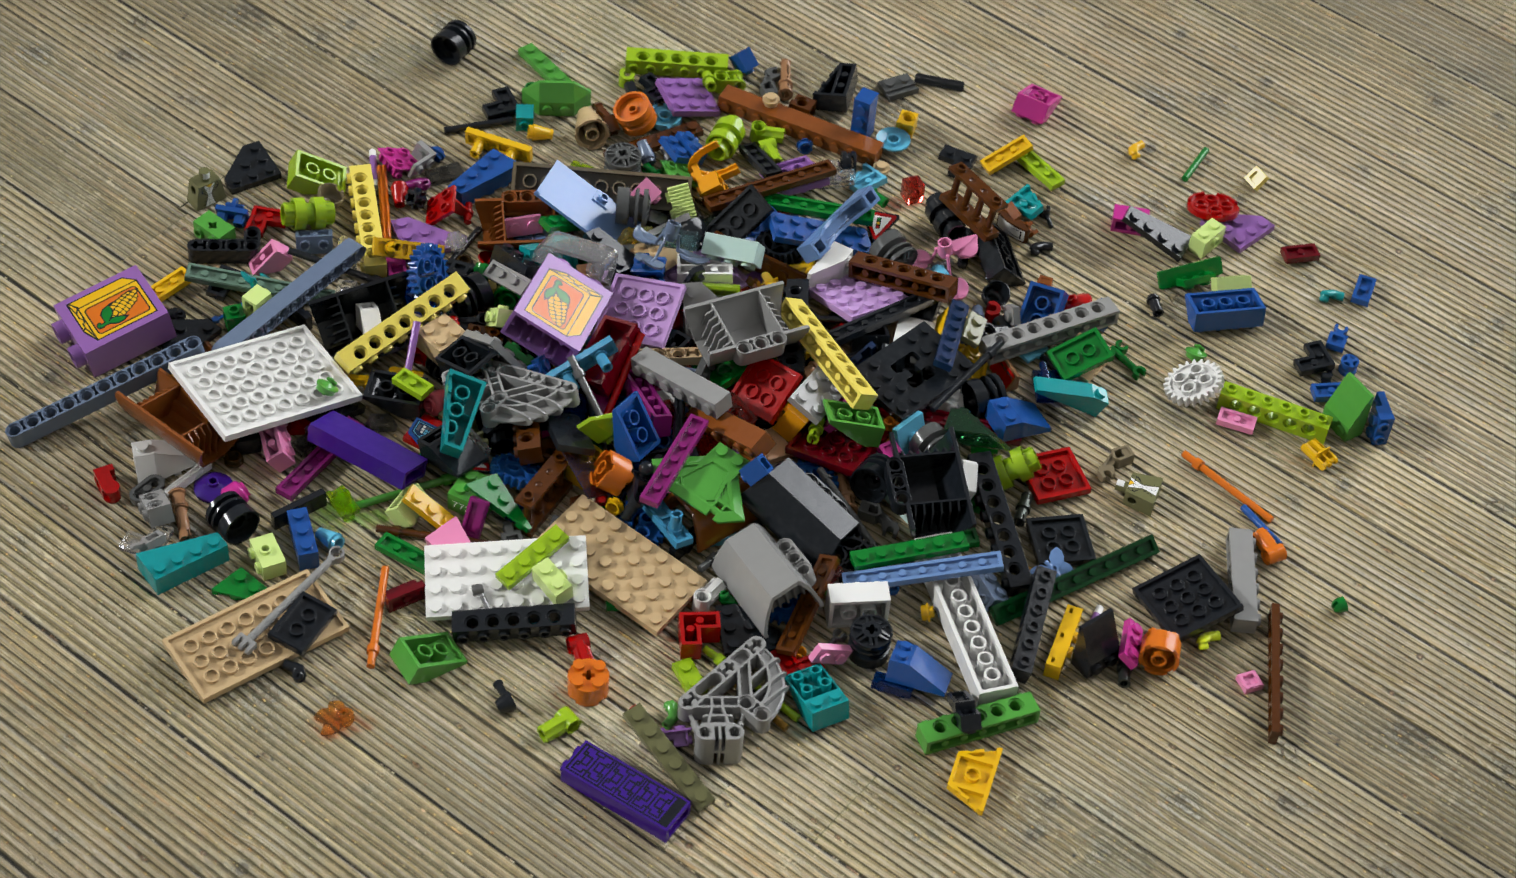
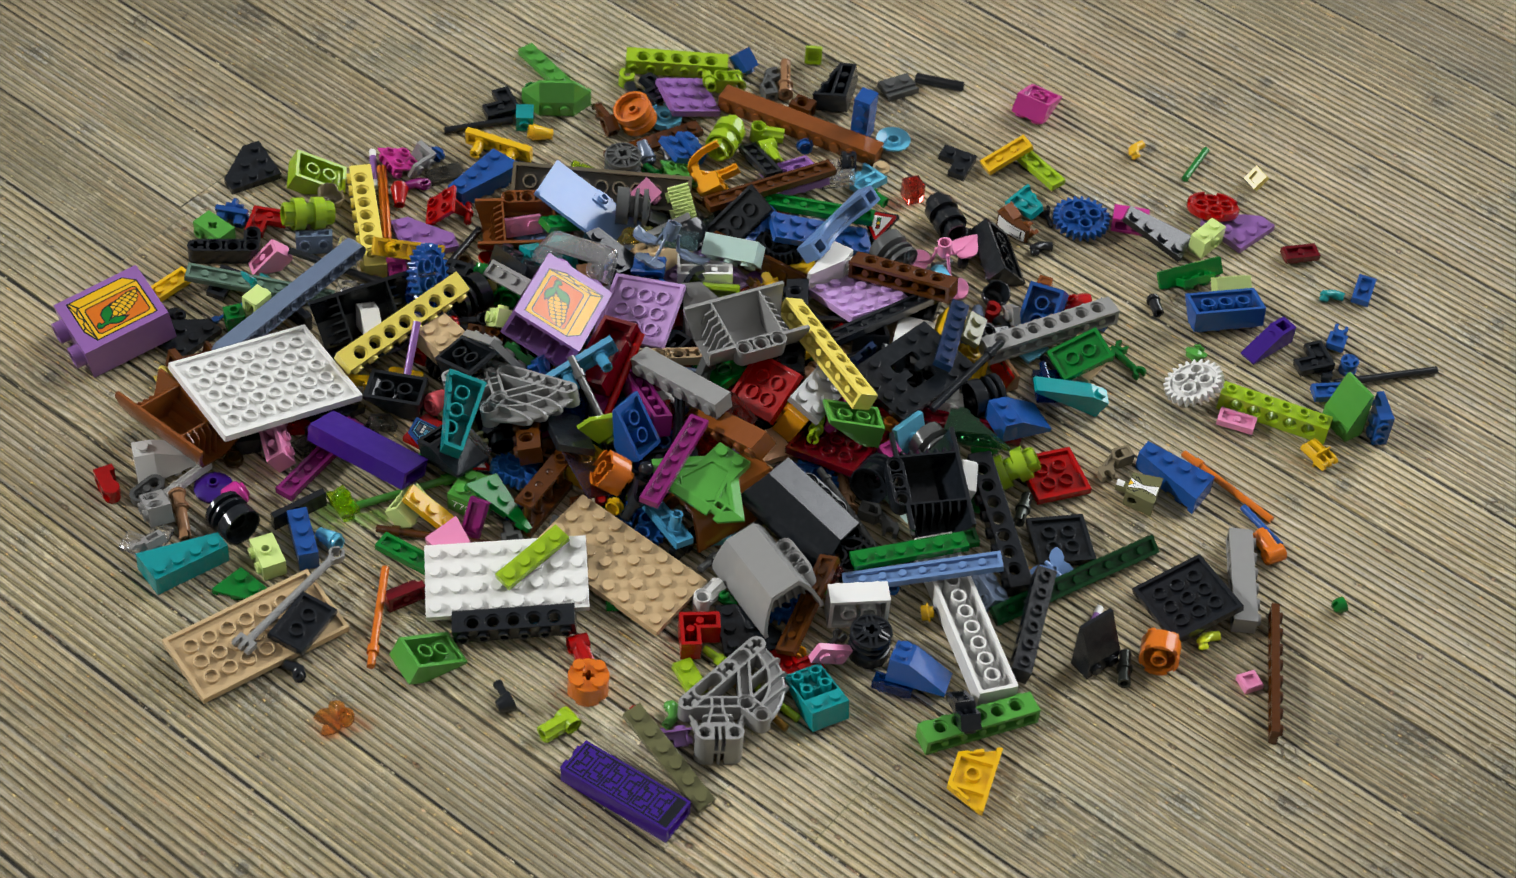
sand blue beam [5,336,205,448] -> none
olive torso [187,167,227,211] -> none
bright green hat [316,377,339,396] -> none
lime plate [392,367,434,401] -> none
black gear [405,187,428,210] -> none
black wheel [431,20,477,65] -> none
clear gear [444,231,468,253] -> none
flat silver hand [471,584,491,609] -> none
yellowish green brick [531,557,573,604] -> none
tan cone [575,107,610,150] -> none
blue brick [739,453,774,487] -> none
tan plate [763,92,780,108] -> none
yellow brick [896,109,919,139] -> none
reddish brown fence [939,162,1008,242] -> none
yellow piece [1043,604,1083,680] -> none
dark pink plate [1118,617,1143,670] -> none
none -> lime tile [804,45,823,65]
none -> blue gear [1052,196,1110,242]
none -> blue wedge [1135,441,1215,514]
none -> dark purple slope [1241,316,1296,365]
none -> black bar [1334,366,1438,383]

